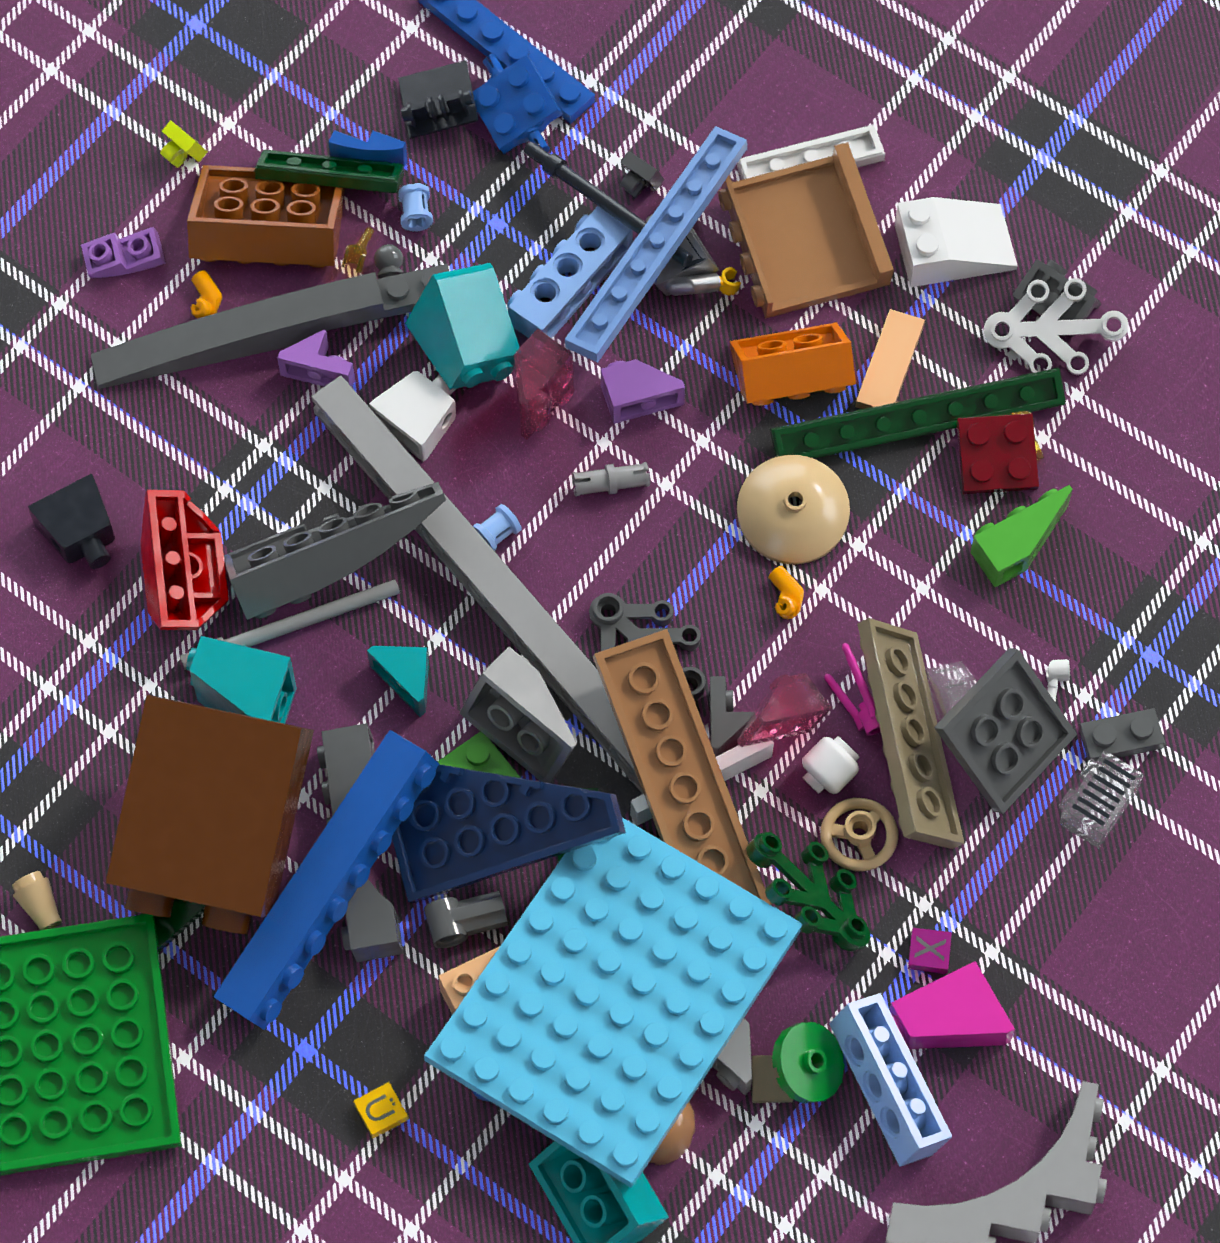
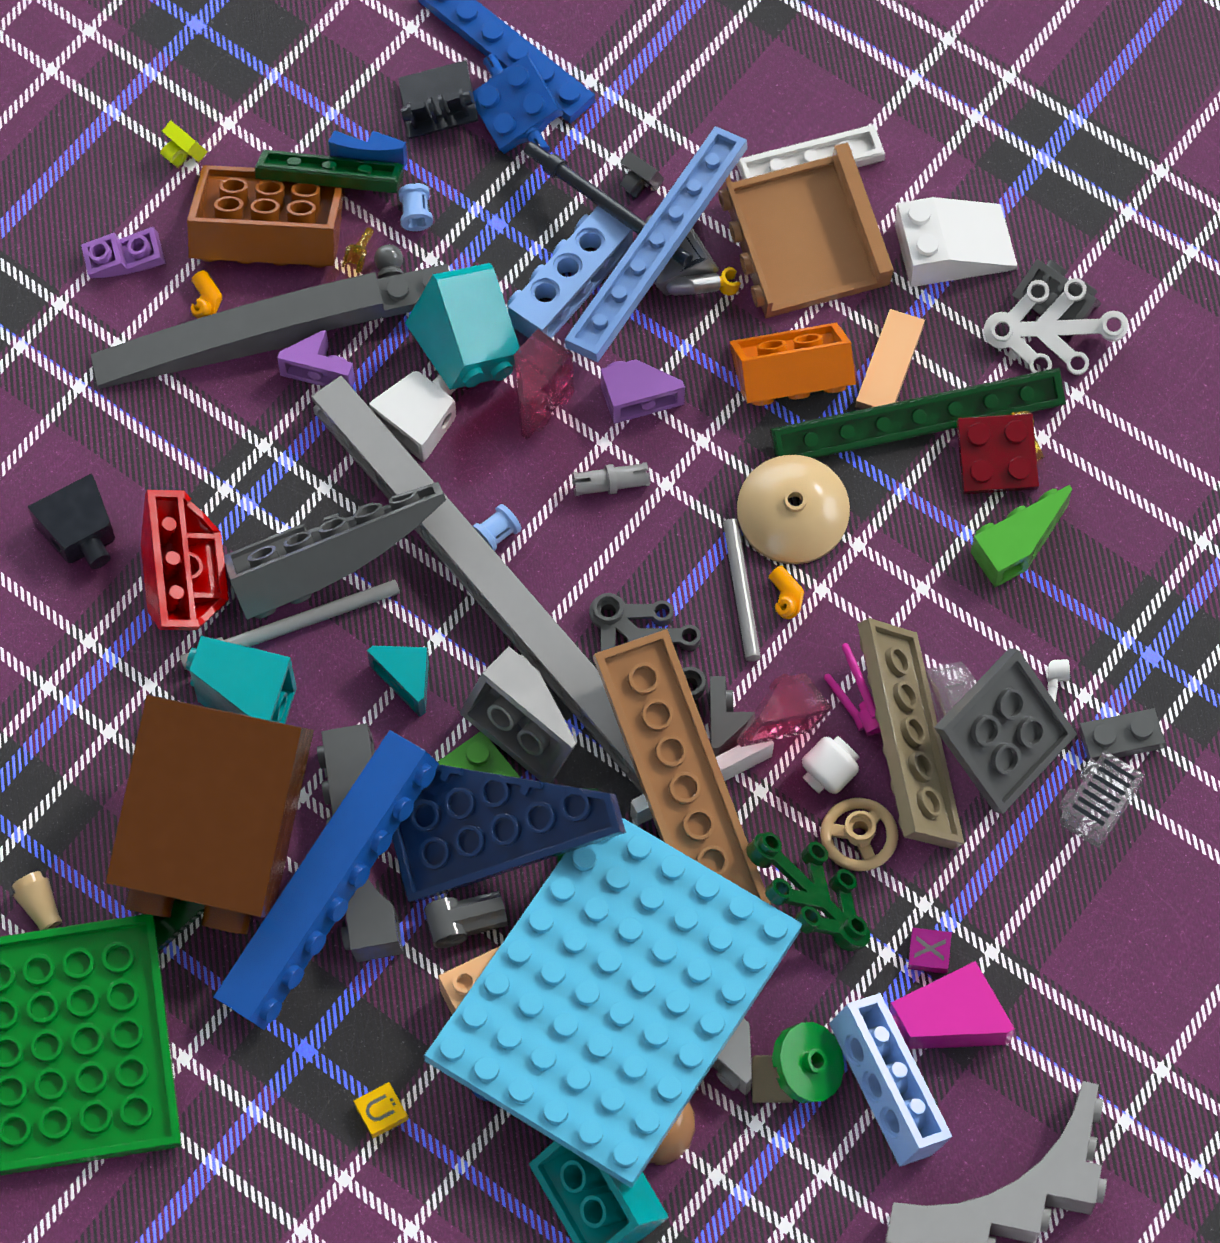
none -> light grey bar [723,519,761,662]

